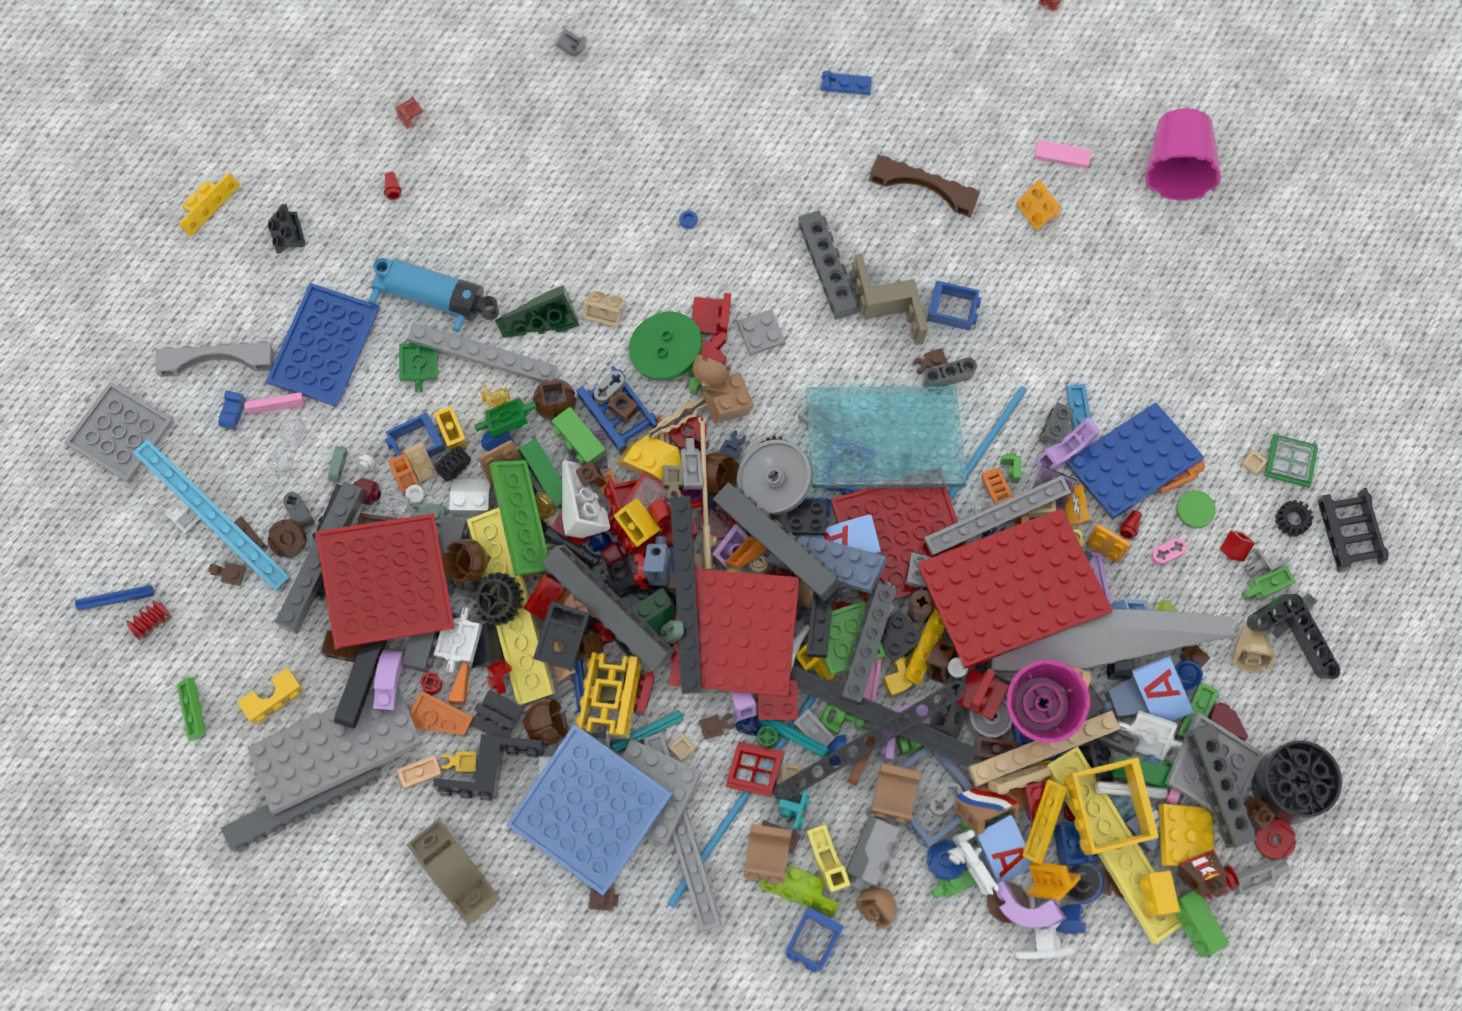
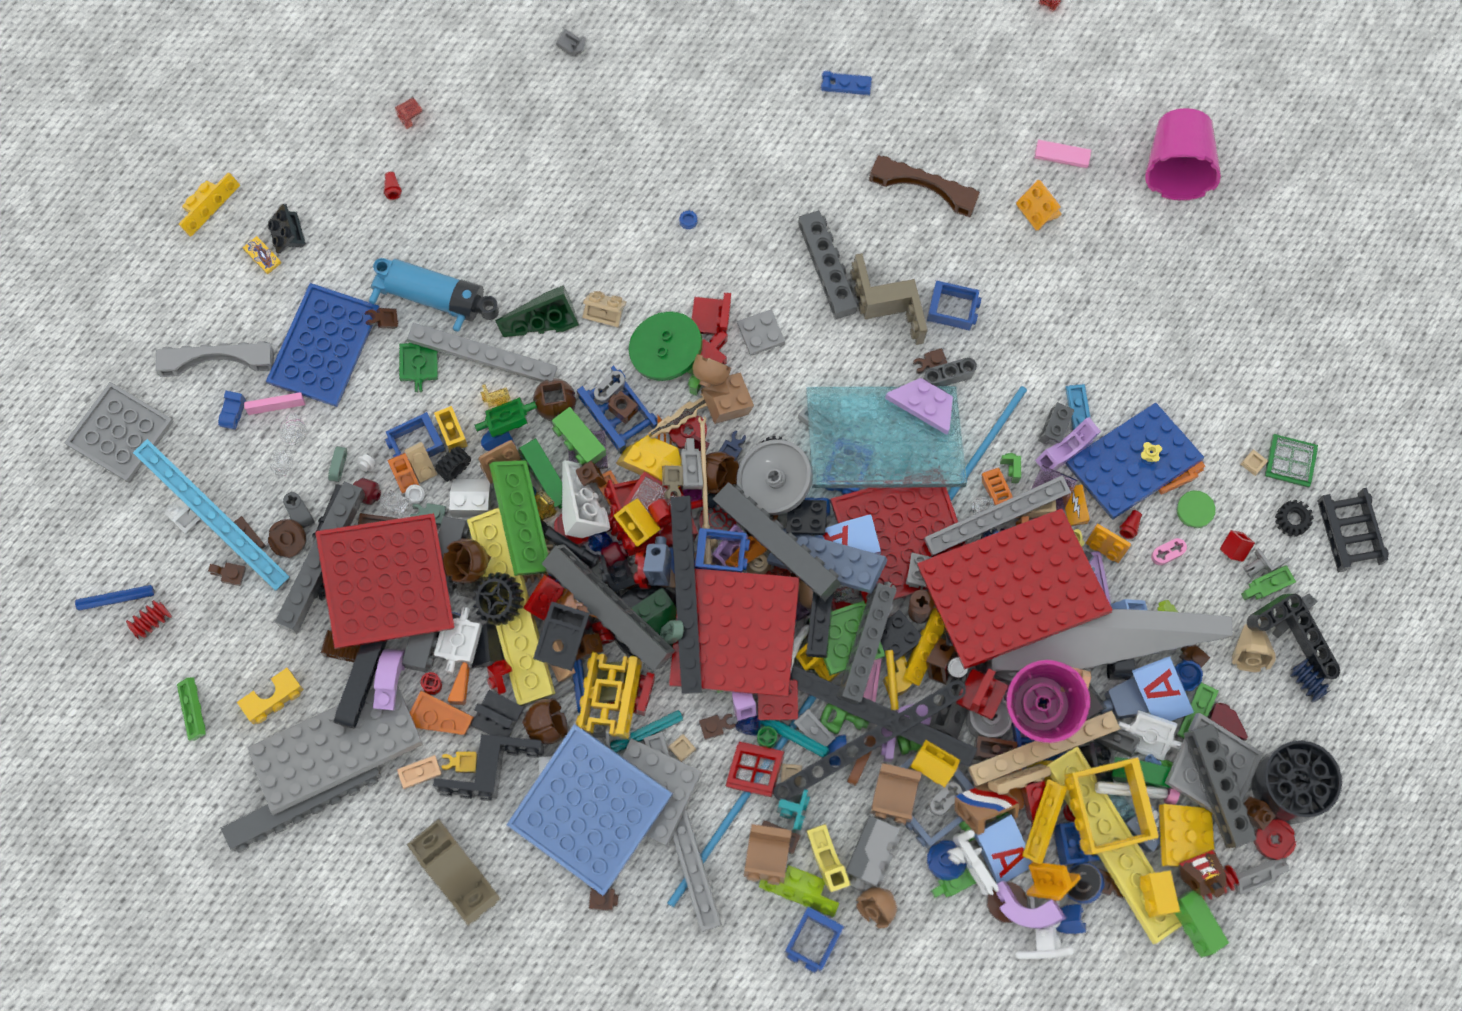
none -> tile [242,236,281,275]
none -> reddish brown plate [365,308,398,329]
none -> blue window [695,528,750,573]
none -> lavender wing [885,378,953,435]
none -> yellow bar [885,650,899,710]
none -> yellow brick [910,739,960,787]
none -> light yellow plate [1141,442,1162,462]
none -> dark blue piece [1290,658,1331,703]

